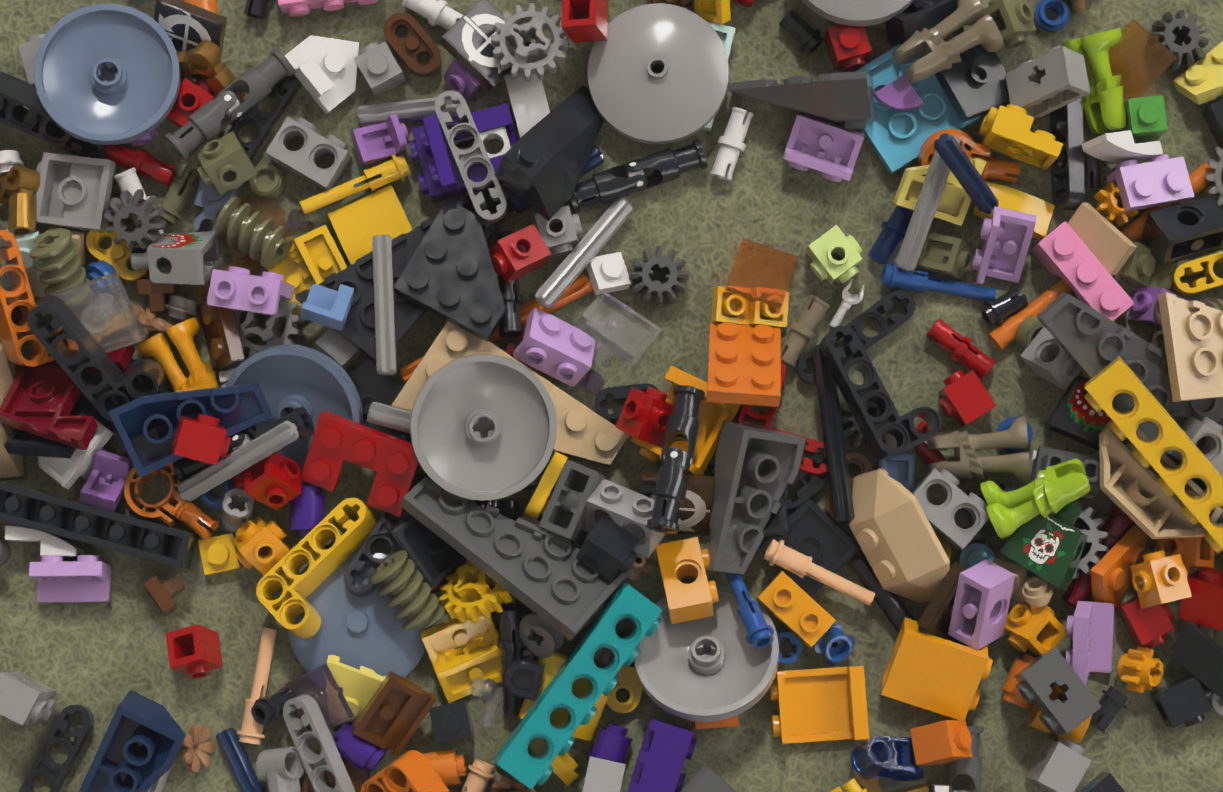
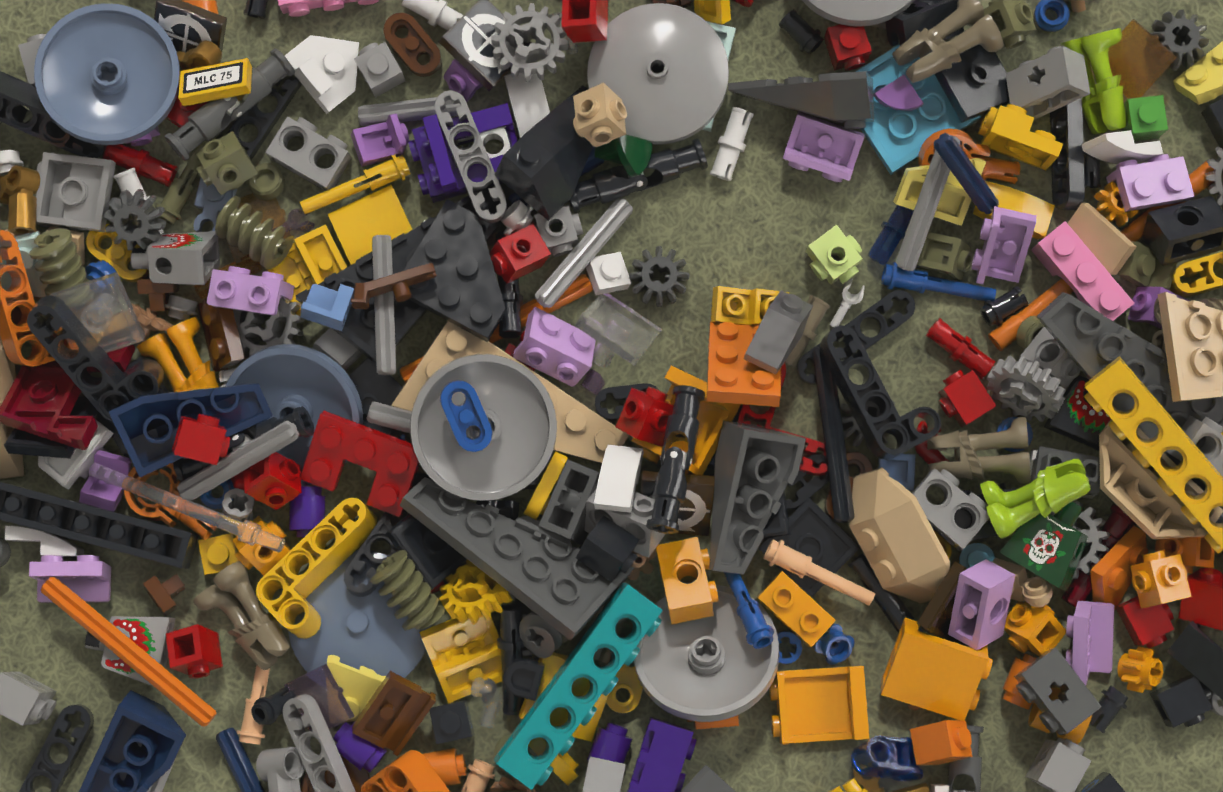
medium nougat plant [178,724,216,772] -> none
clear orange piece [725,238,798,308] -> none
none -> orange axle [40,577,216,727]
none -> torso [85,616,176,686]
none -> clear bar [89,462,285,553]
none -> tile [178,58,252,106]
none -> dark tan piece [193,561,290,670]
none -> reddish brown piece [351,263,437,309]
none -> blue plate [440,380,492,452]
none -> white plate [500,200,533,236]
none -> tan brick [573,82,627,147]
none -> white slope [594,445,644,513]
none -> dark green tile [595,135,652,177]
none -> flat silver slope [743,290,813,375]
none -> light grey gear [987,355,1065,422]

